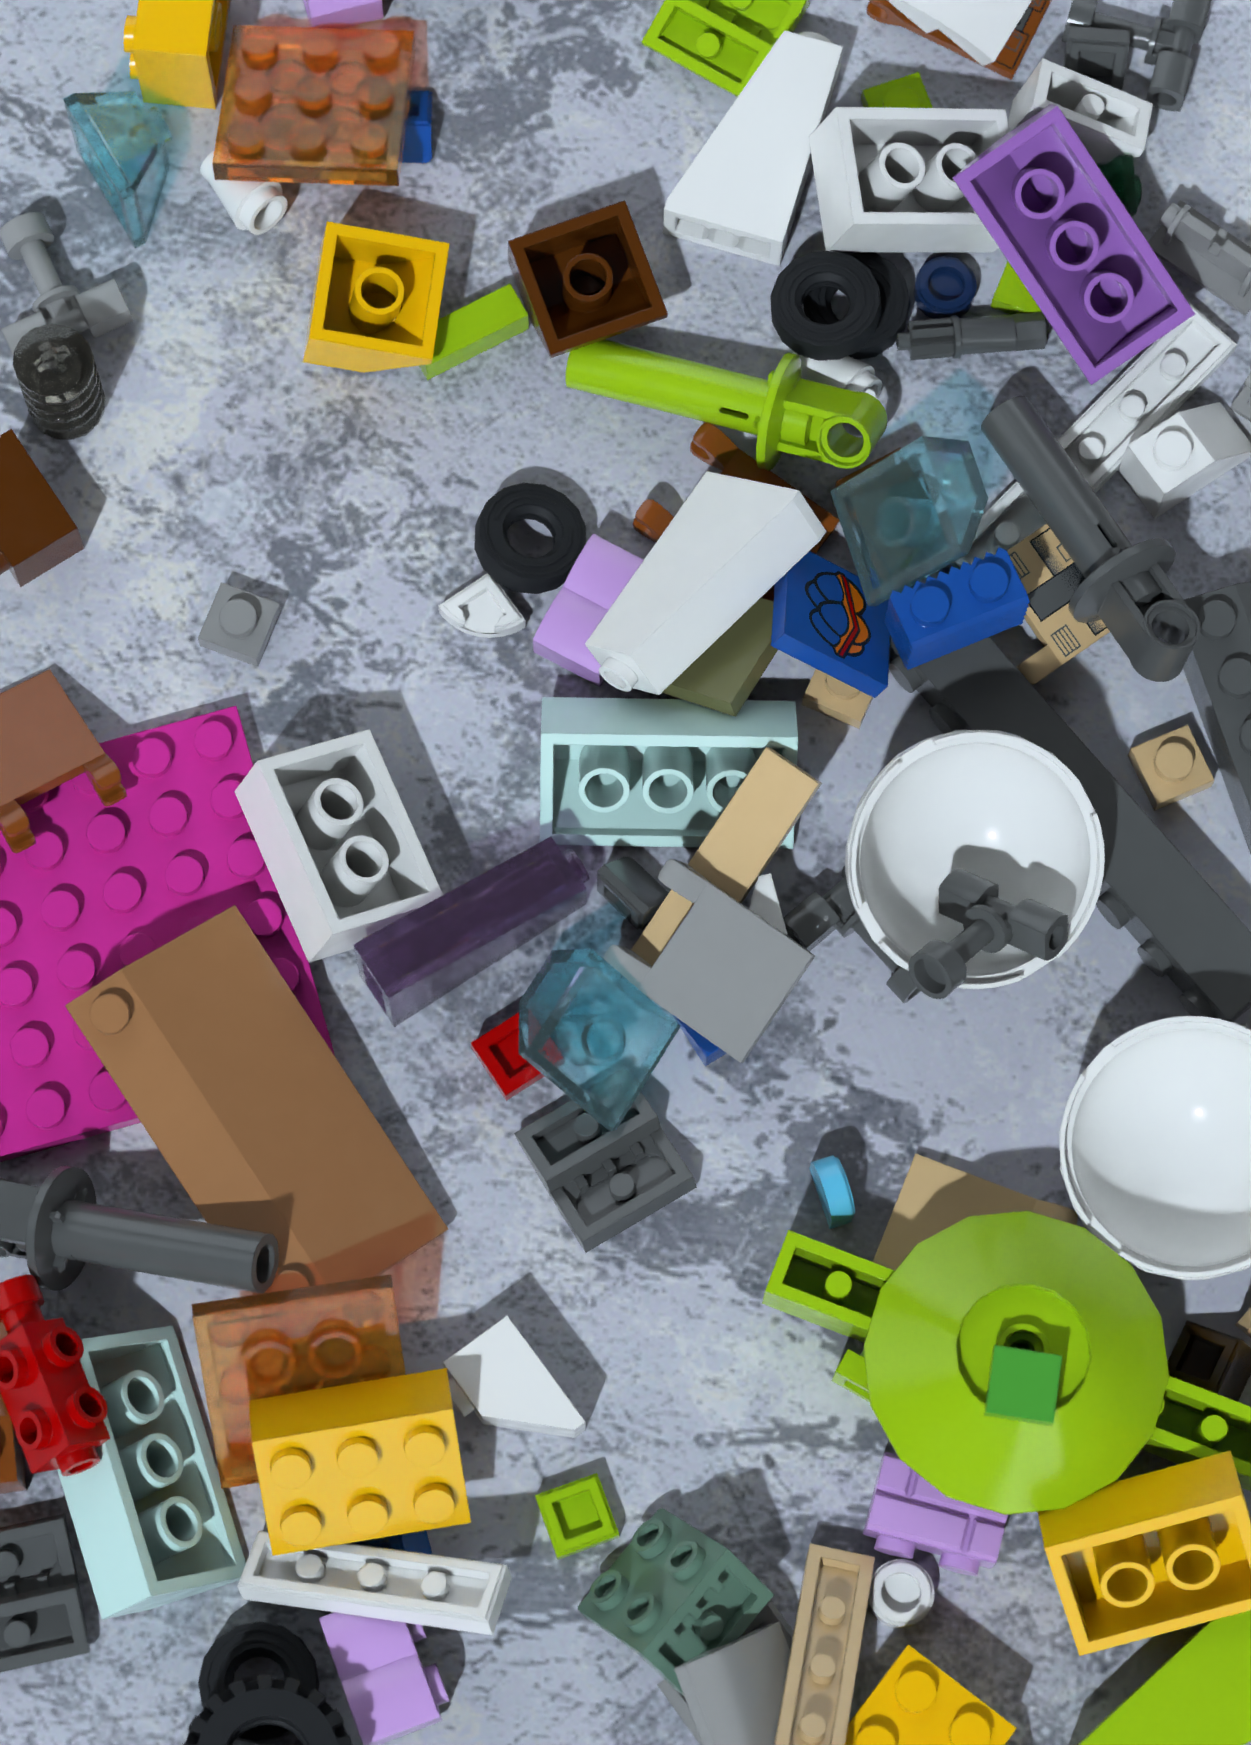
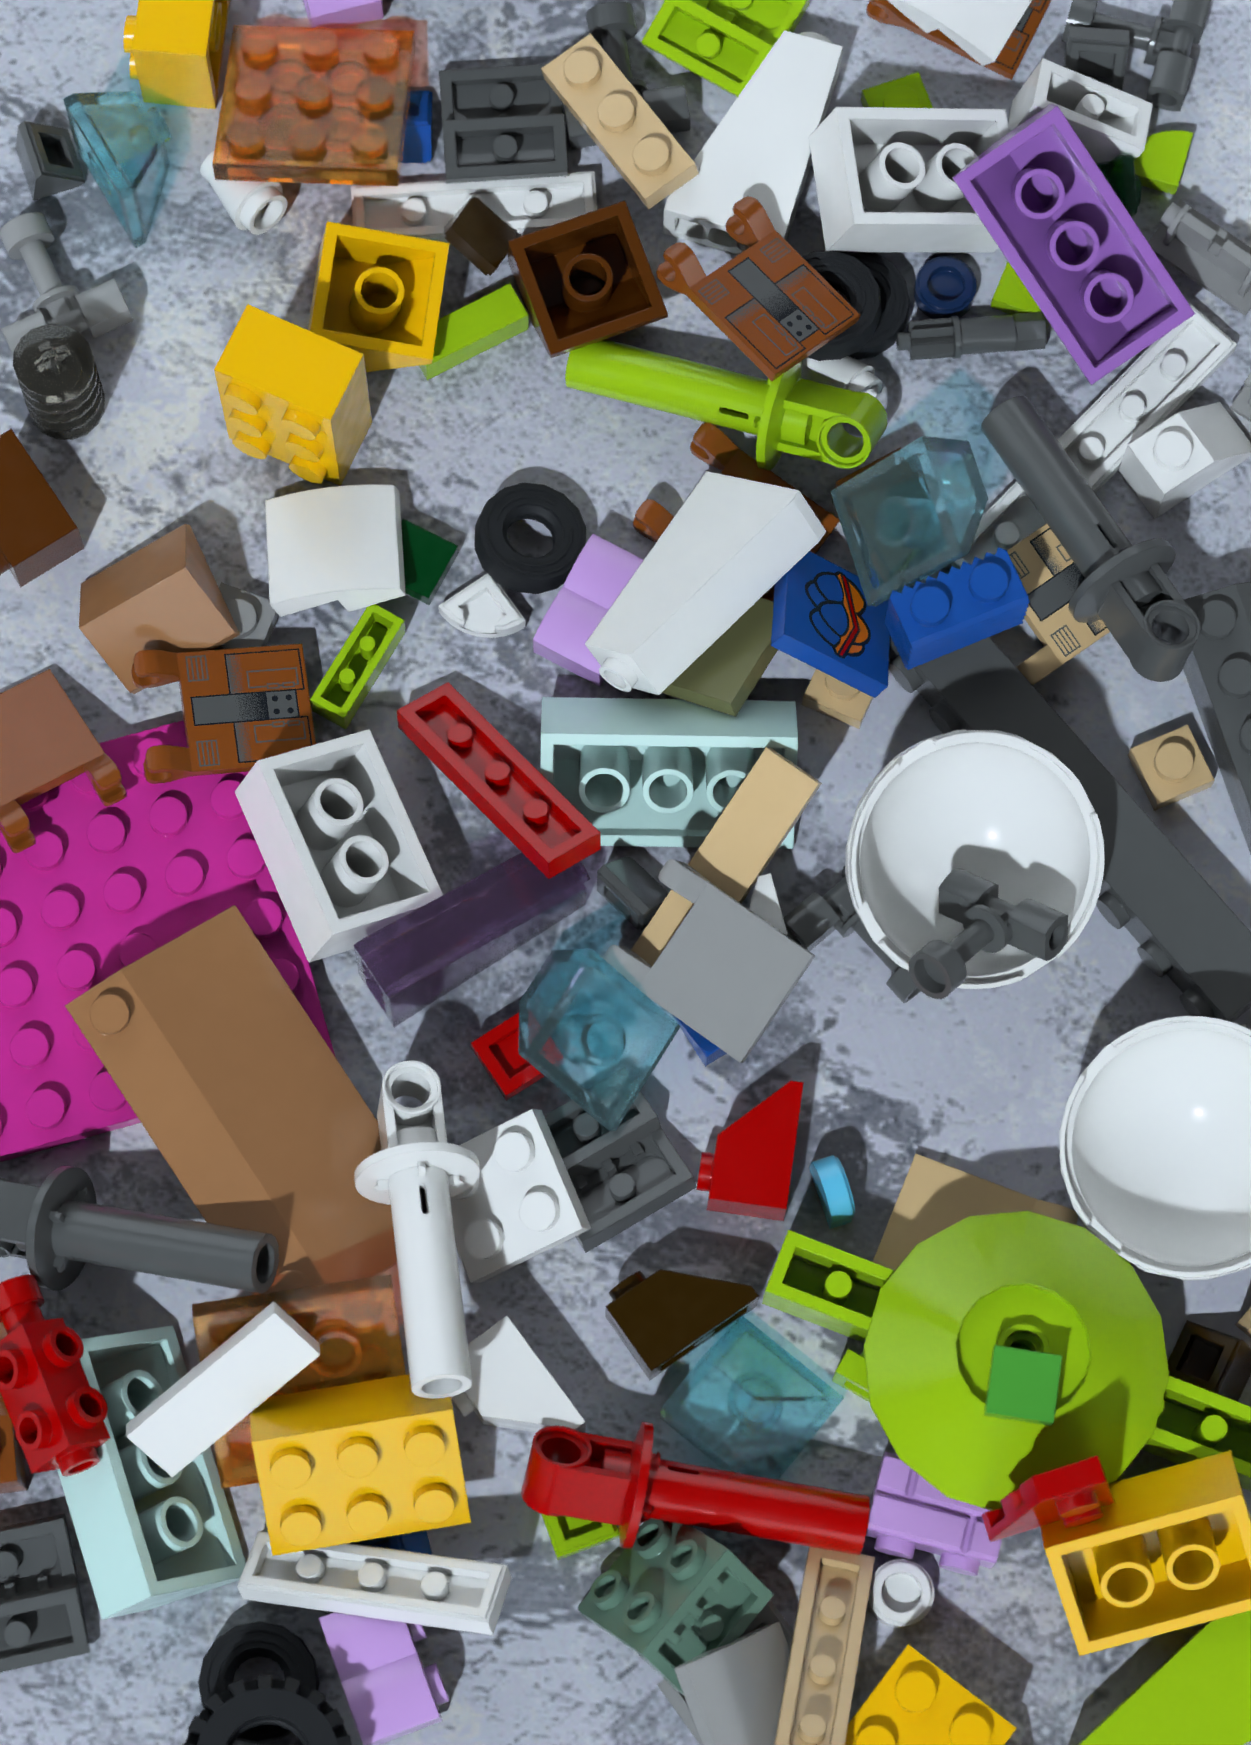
none -> dark grey slope [16,121,85,201]
none -> medium nougat slope [79,523,240,694]
none -> white tile [126,1301,320,1478]
none -> dark orange flag [131,643,316,784]
none -> yellow brick [214,304,372,486]
none -> white slope [265,484,406,617]
none -> lime piece [310,604,406,729]
none -> white tile [351,171,597,245]
none -> white piece [354,1060,480,1399]
none -> red plate [397,682,601,879]
none -> dark green tile [401,519,459,605]
none -> dark grey slope [439,64,568,183]
none -> dark brown slope [444,197,517,276]
none -> white plate [450,1109,592,1283]
none -> red piece [521,1422,870,1555]
none -> tan plate [541,33,698,210]
none -> dark grey bar [564,1,691,150]
none -> dark brown slope [605,1269,759,1380]
none -> dark orange flag [656,196,860,381]
none -> clear light blue slope [660,1315,844,1480]
none -> red slope [696,1081,804,1221]
none -> red wing [982,1455,1115,1542]
none -> lime tile [1117,130,1193,195]

